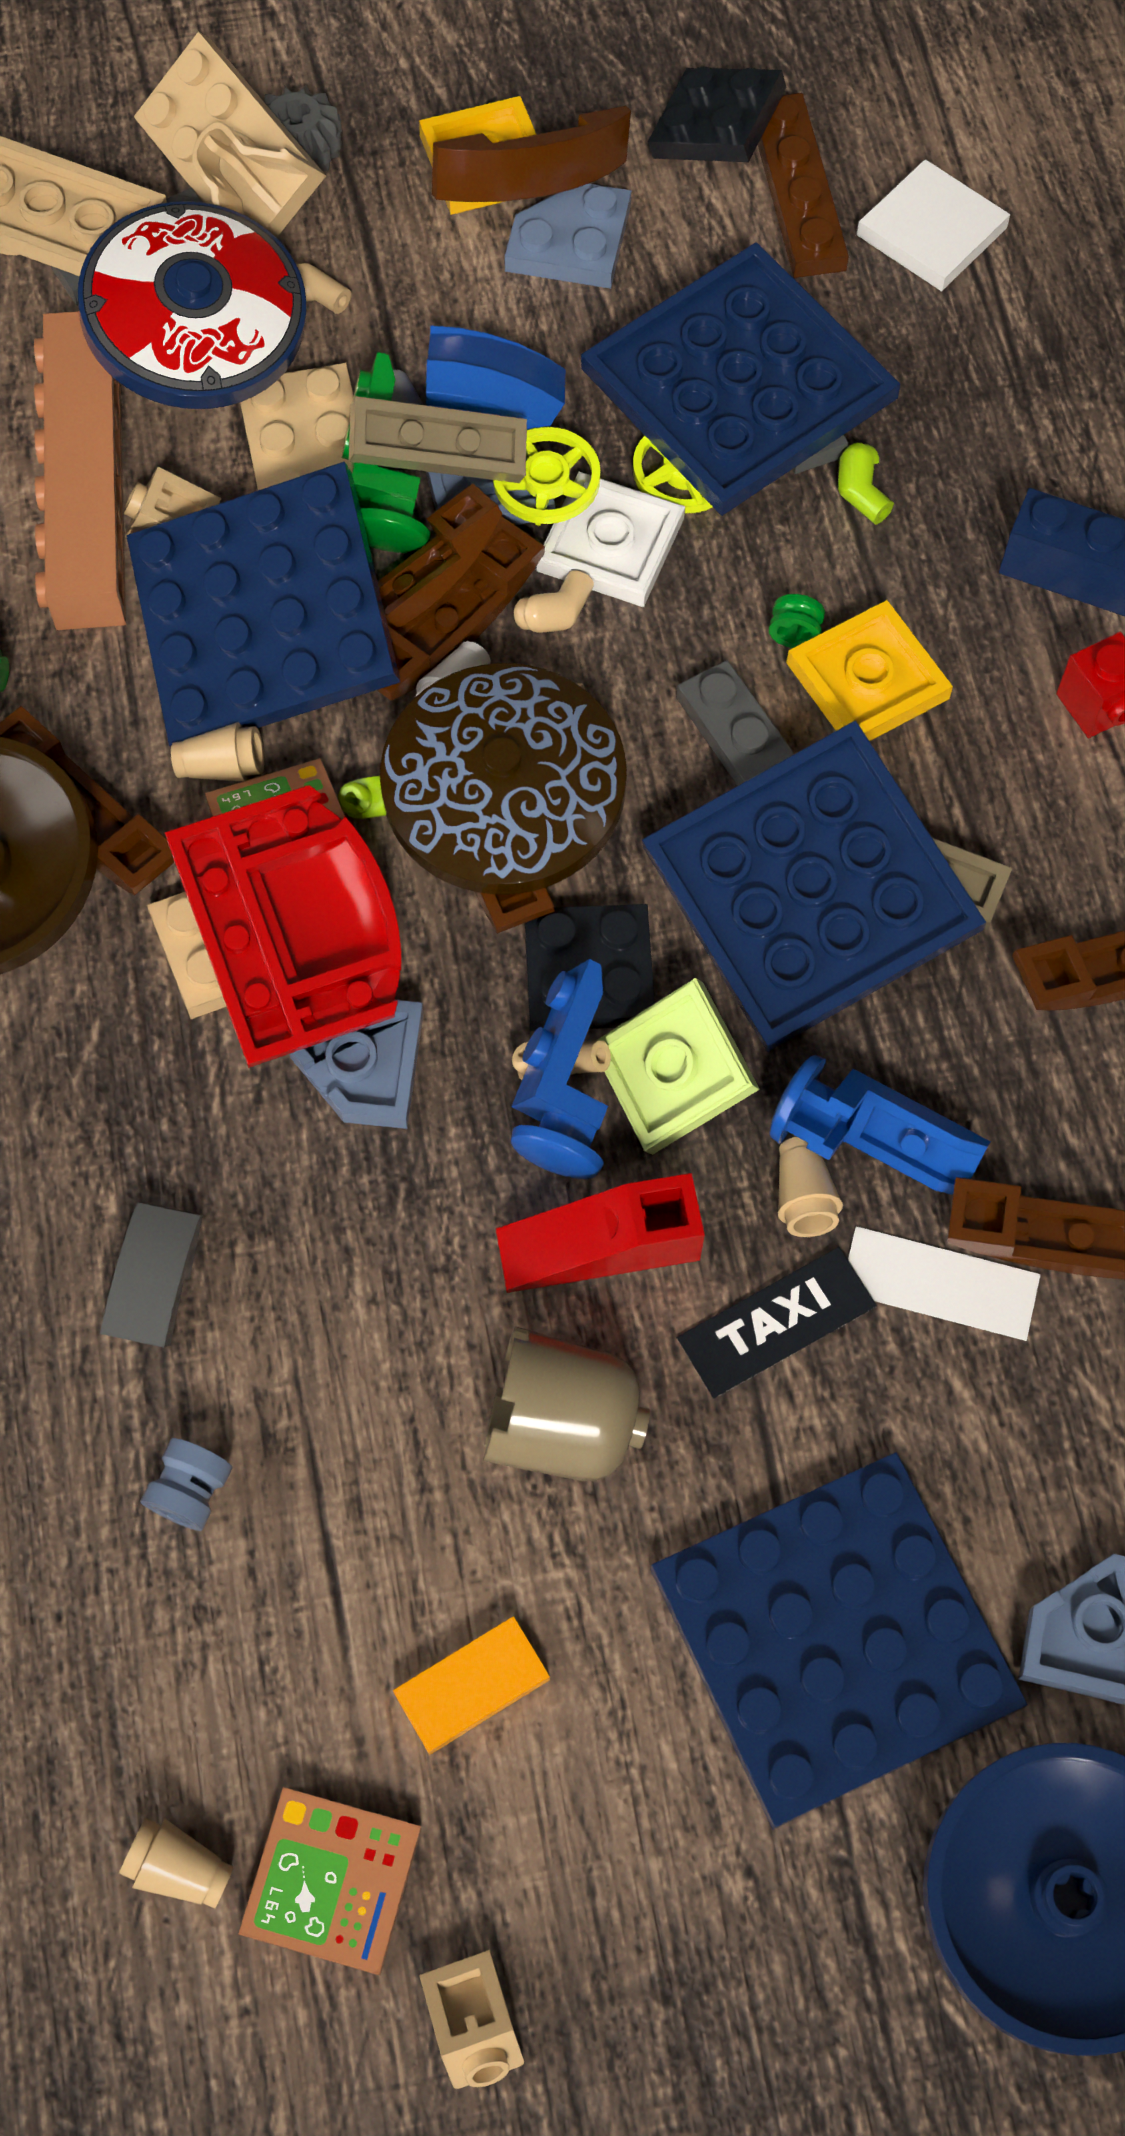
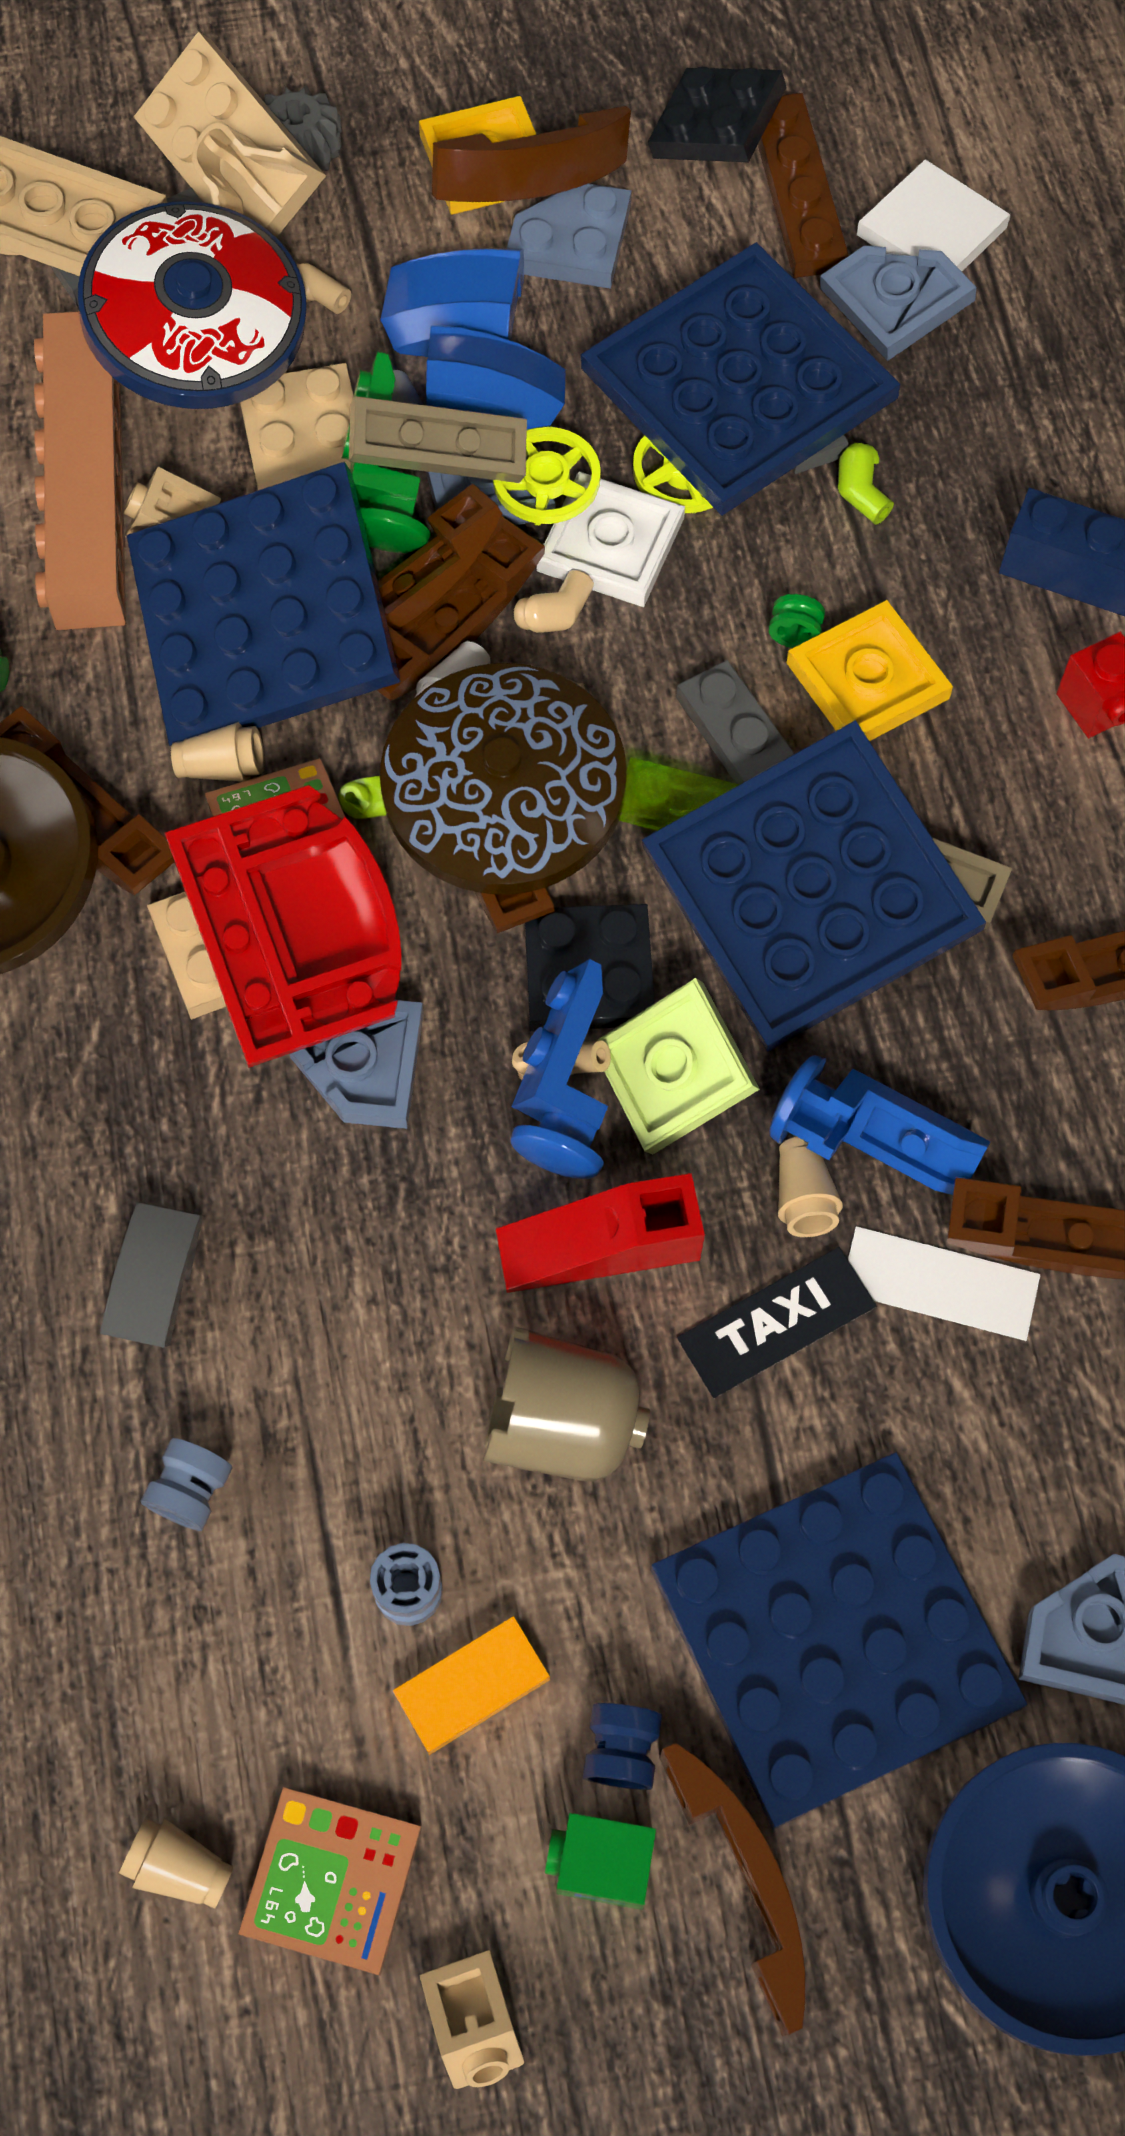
none -> sand blue wheel [370,1543,443,1626]
none -> blue slope [381,248,524,357]
none -> green brick [545,1813,656,1910]
none -> dark blue wheel [583,1703,662,1790]
none -> clear neon green plate [619,757,740,831]
none -> reddish brown slope [660,1743,805,2036]
none -> sand blue plate [820,246,976,361]

